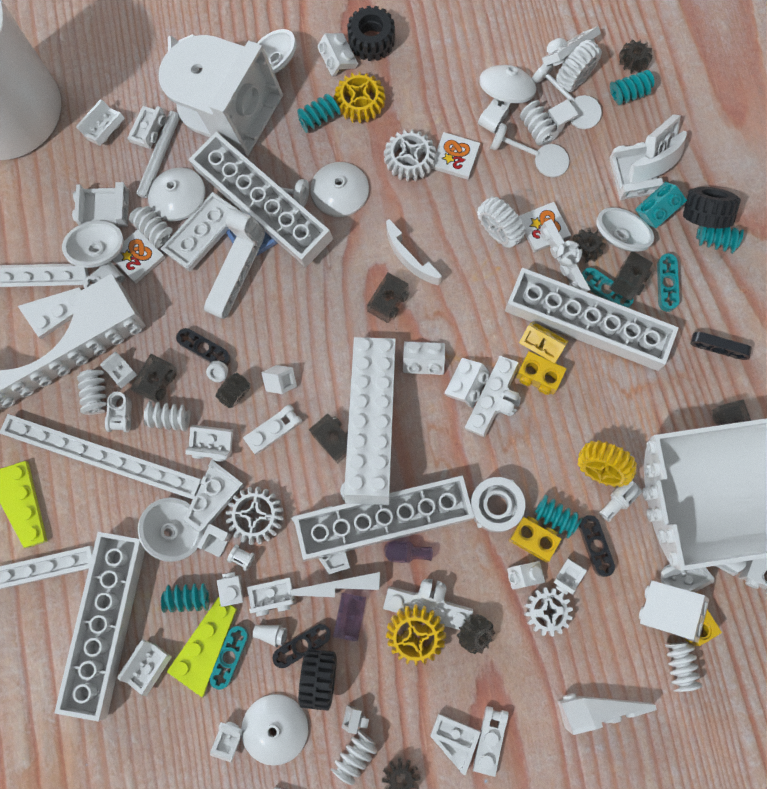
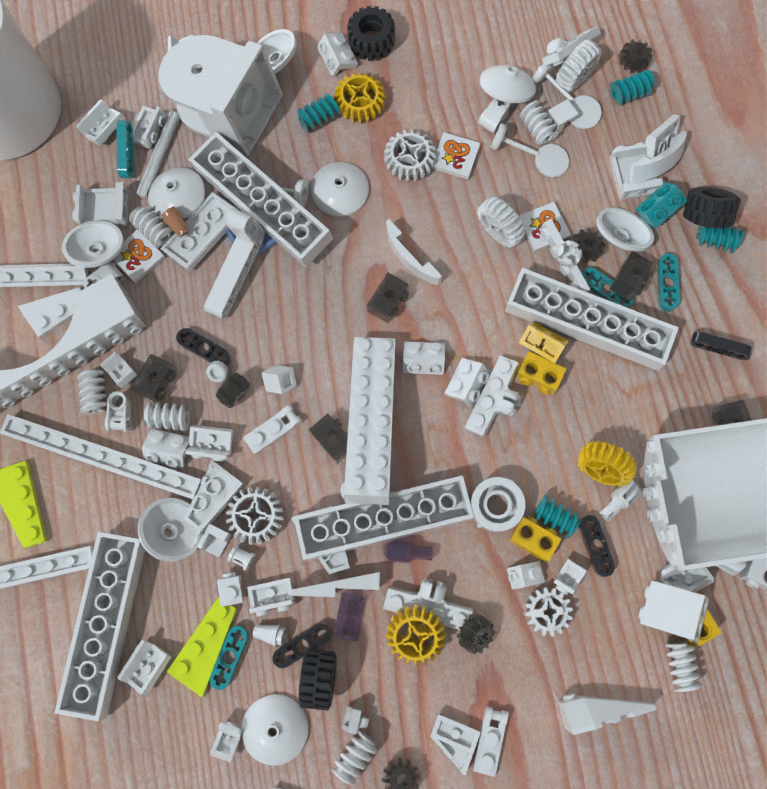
teal piece [161,583,210,613] -> none
none -> teal beam [116,120,134,178]
none -> white bracket [142,428,189,469]
none -> nougat cone [161,206,189,237]

